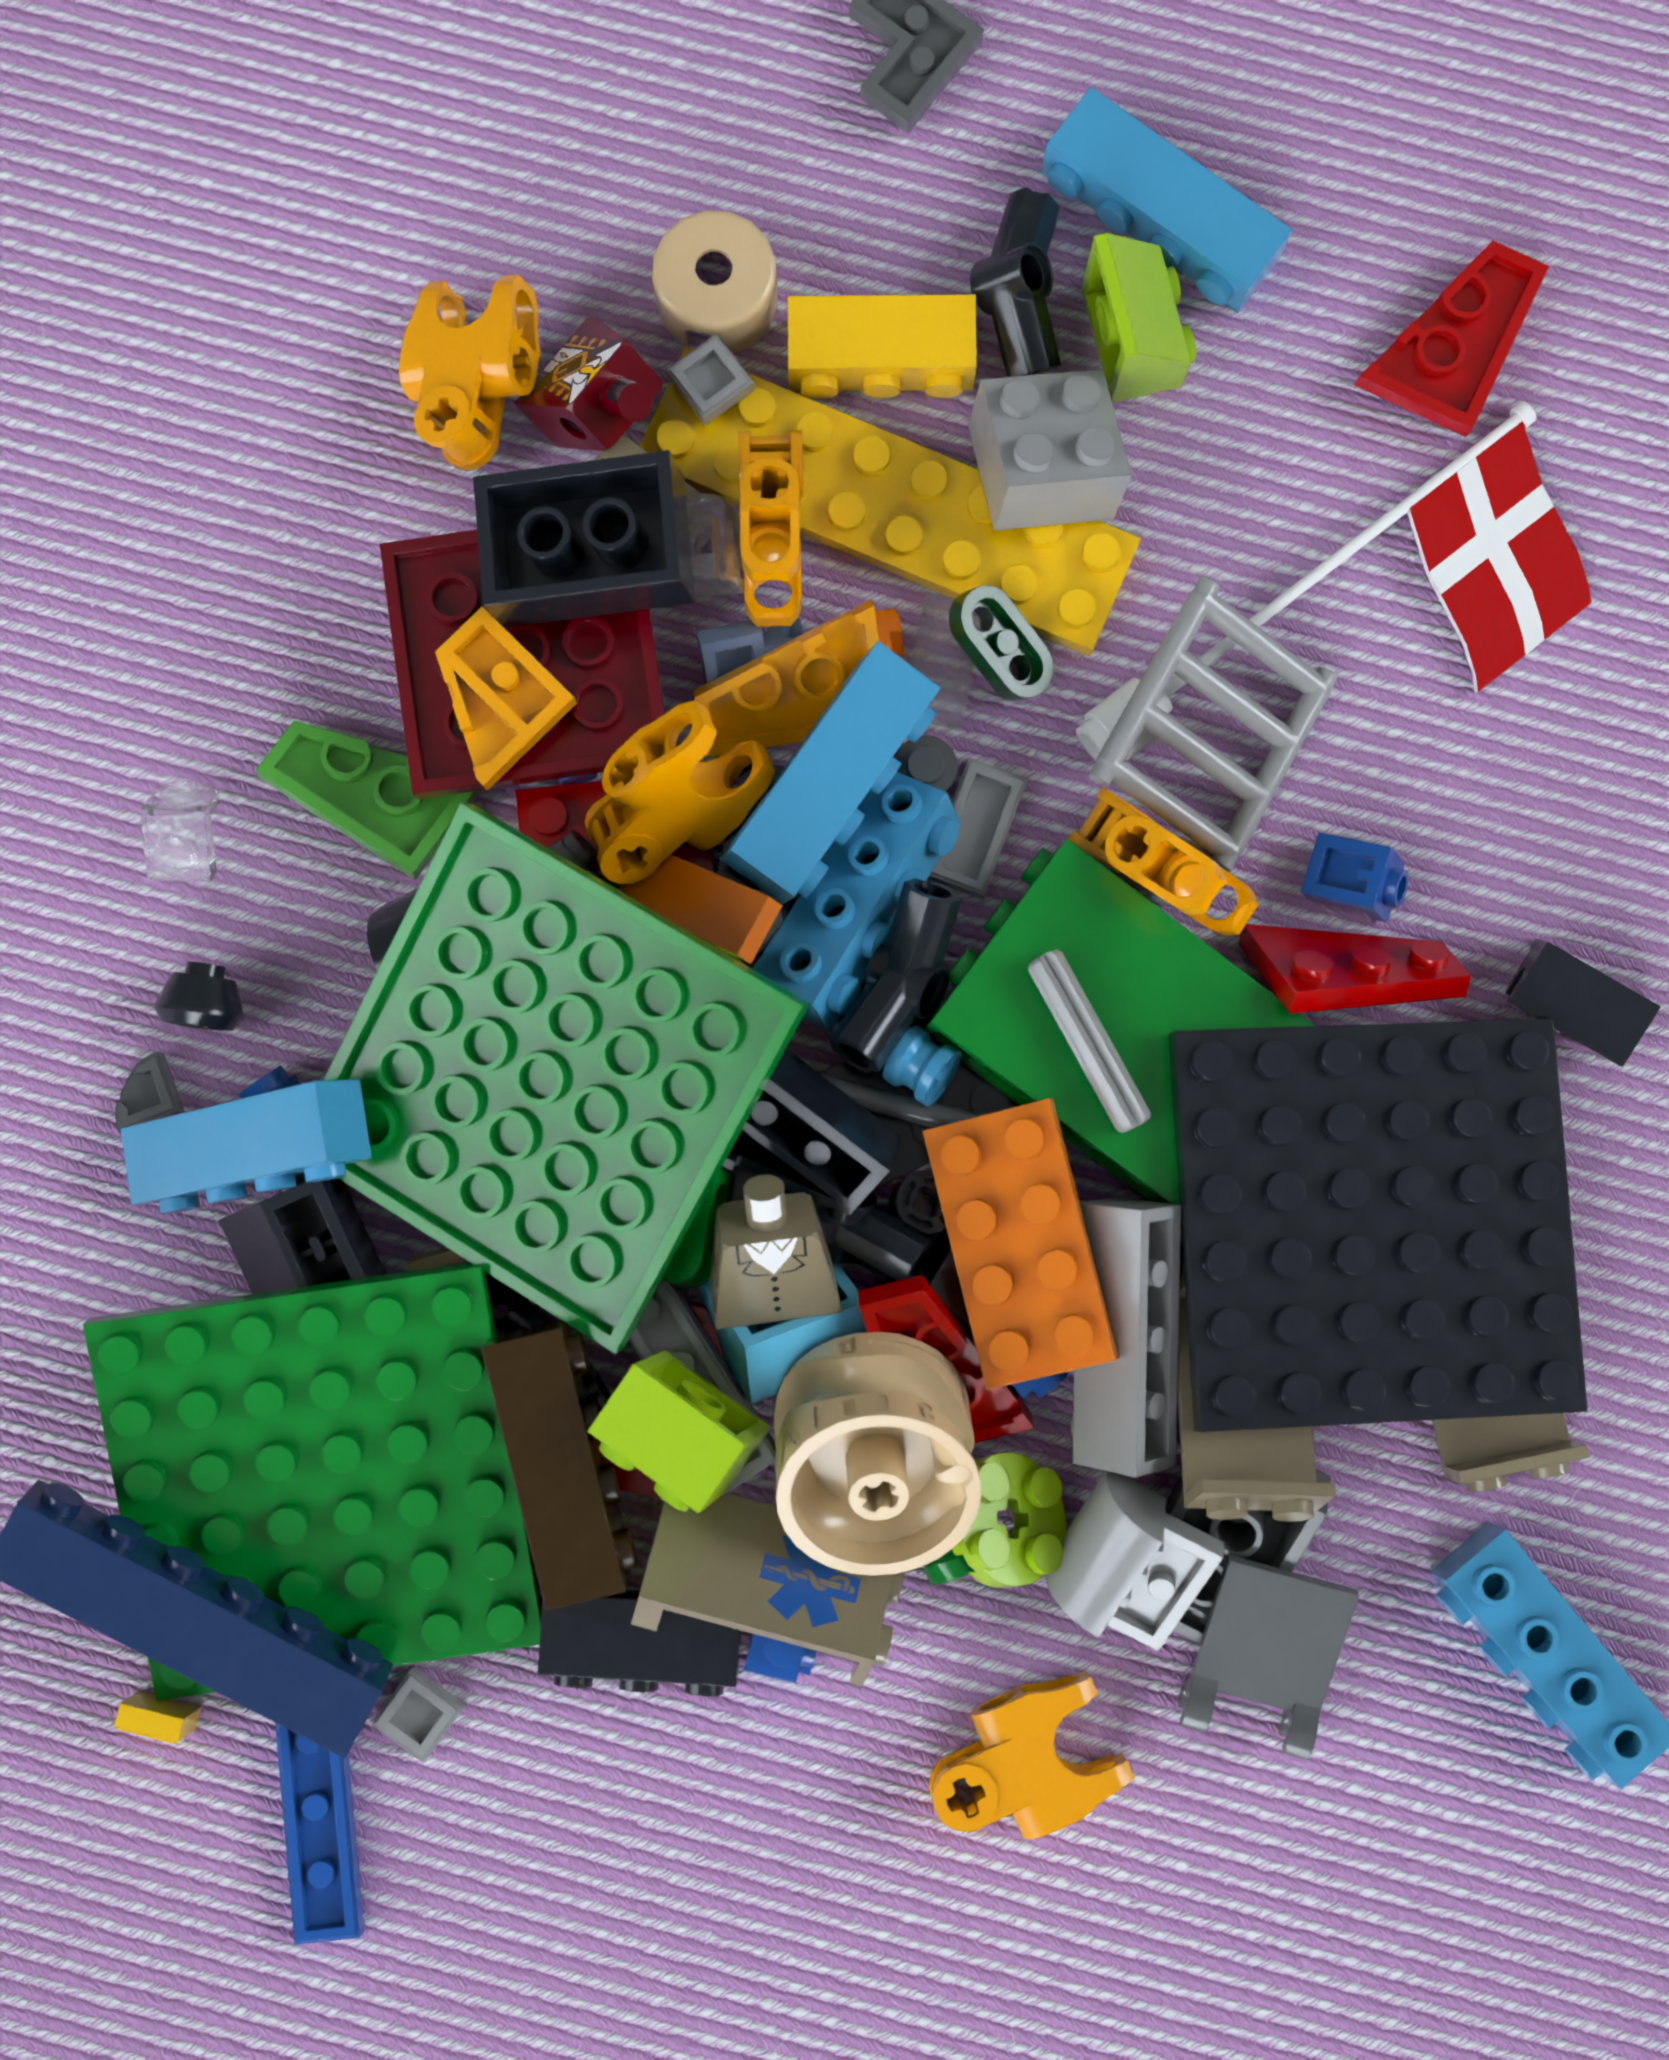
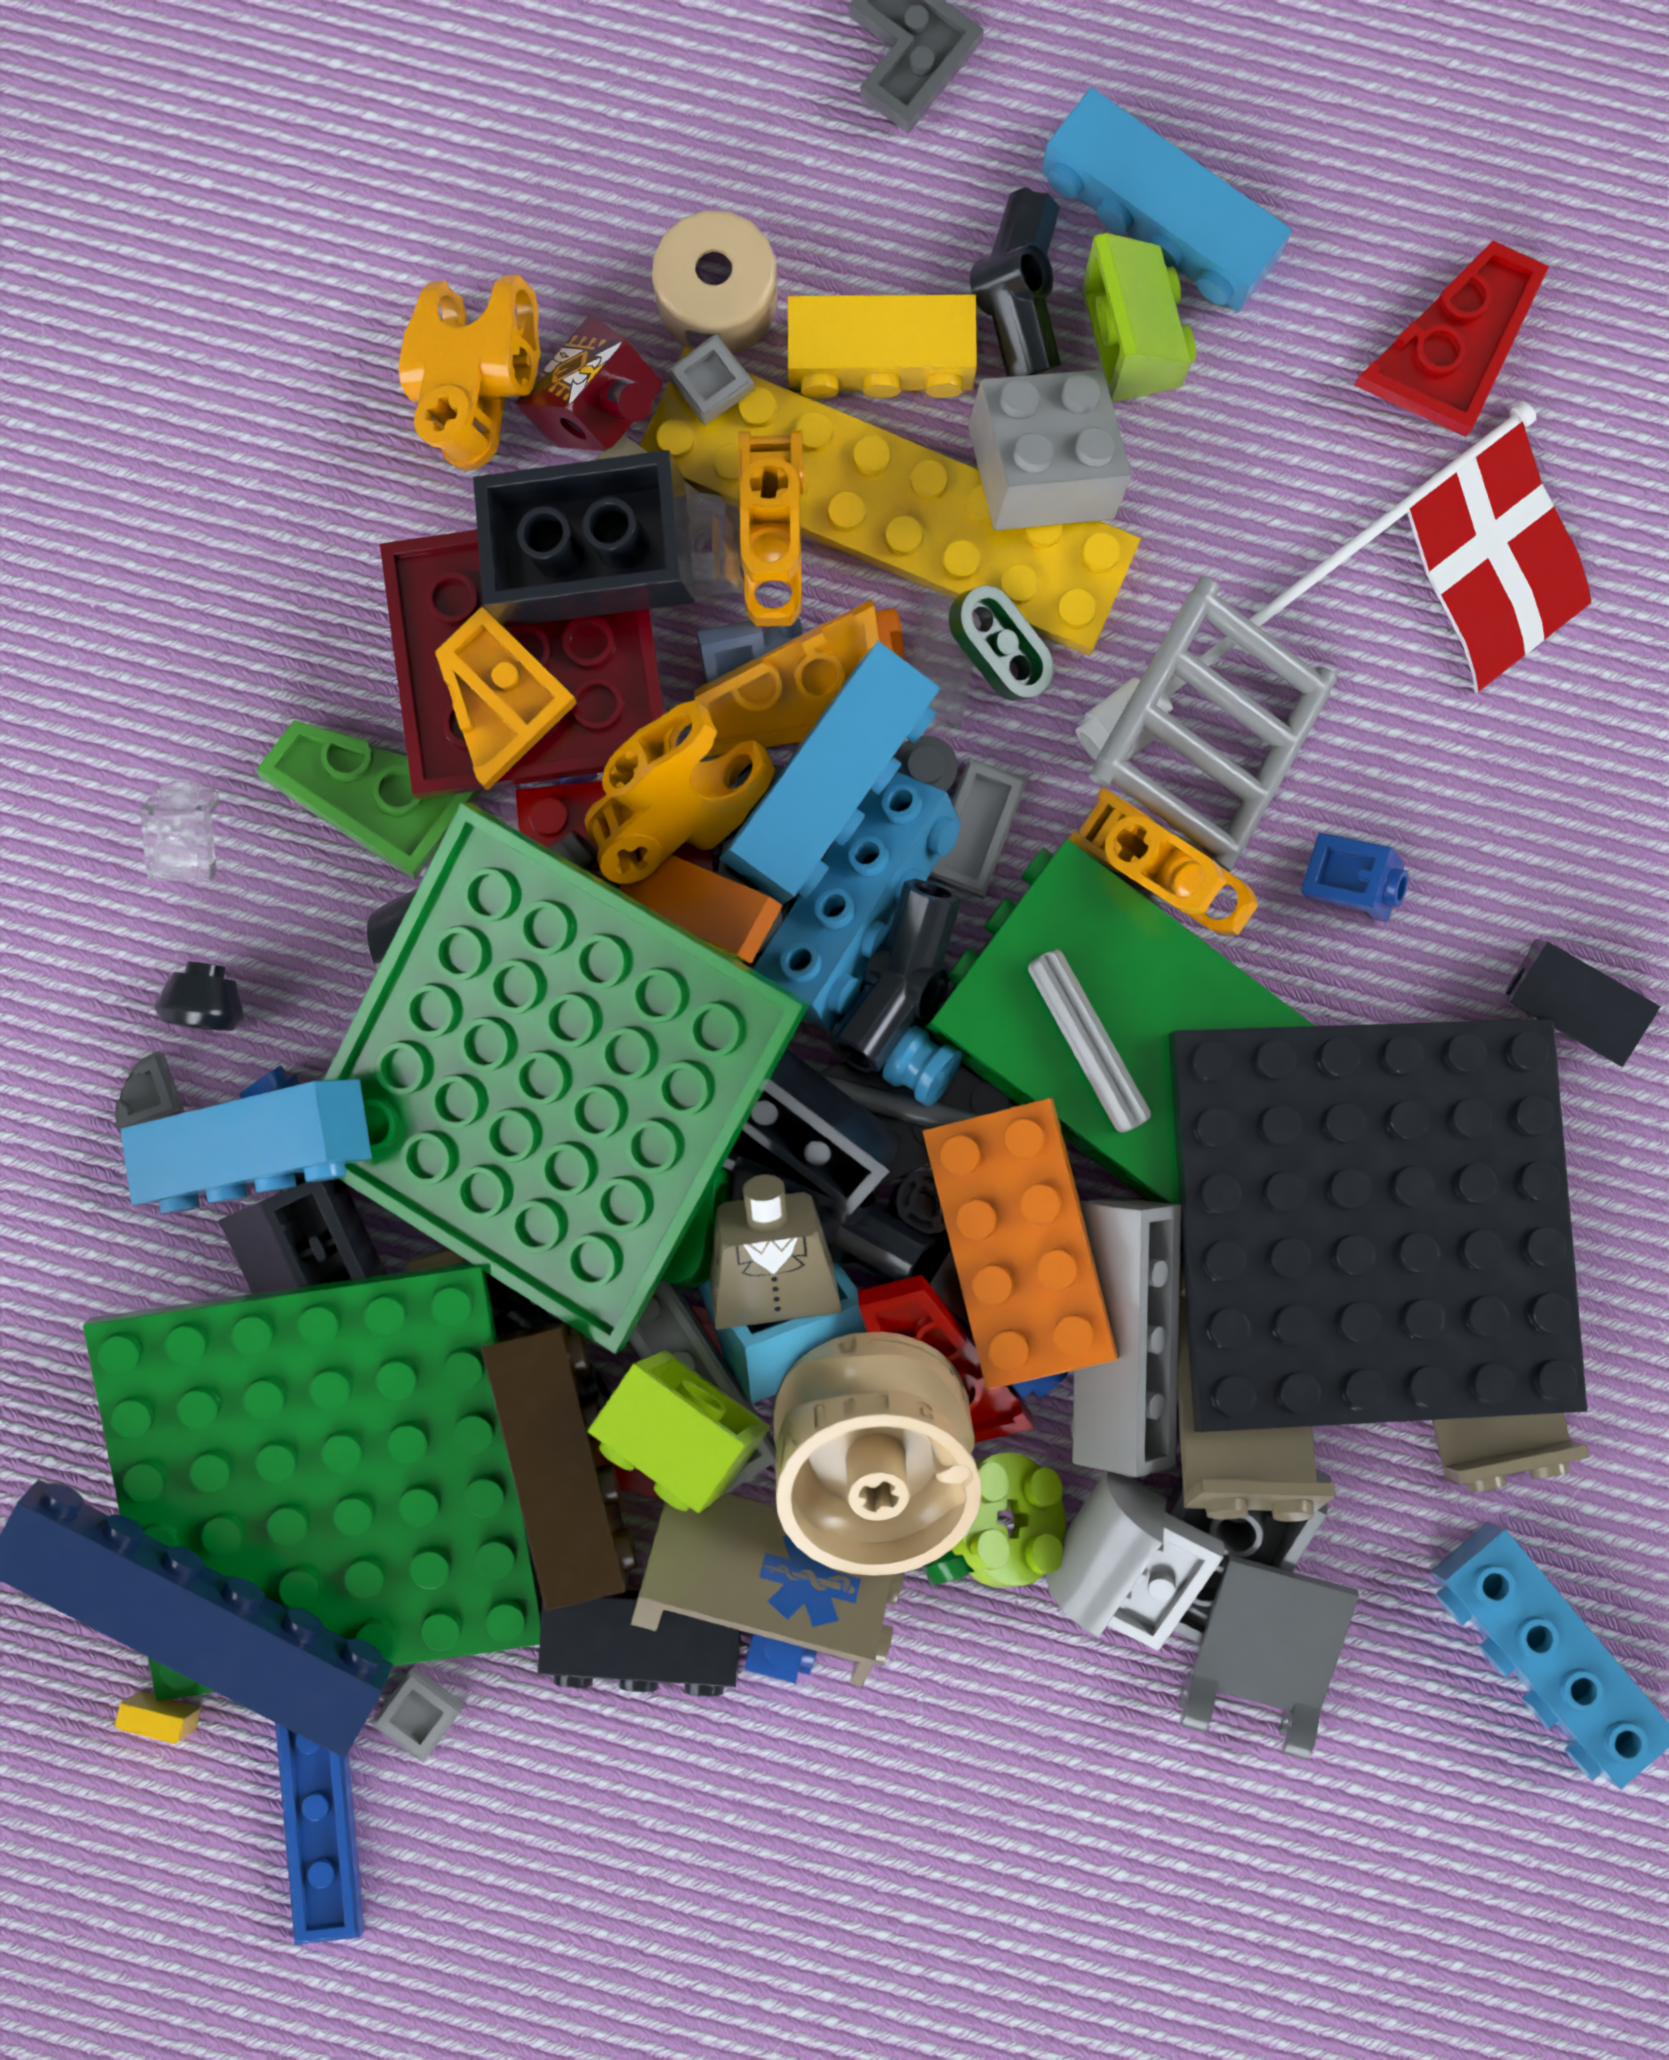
light orange piece [928,1671,1135,1840] -> none
red wing [1238,924,1472,1014] -> none

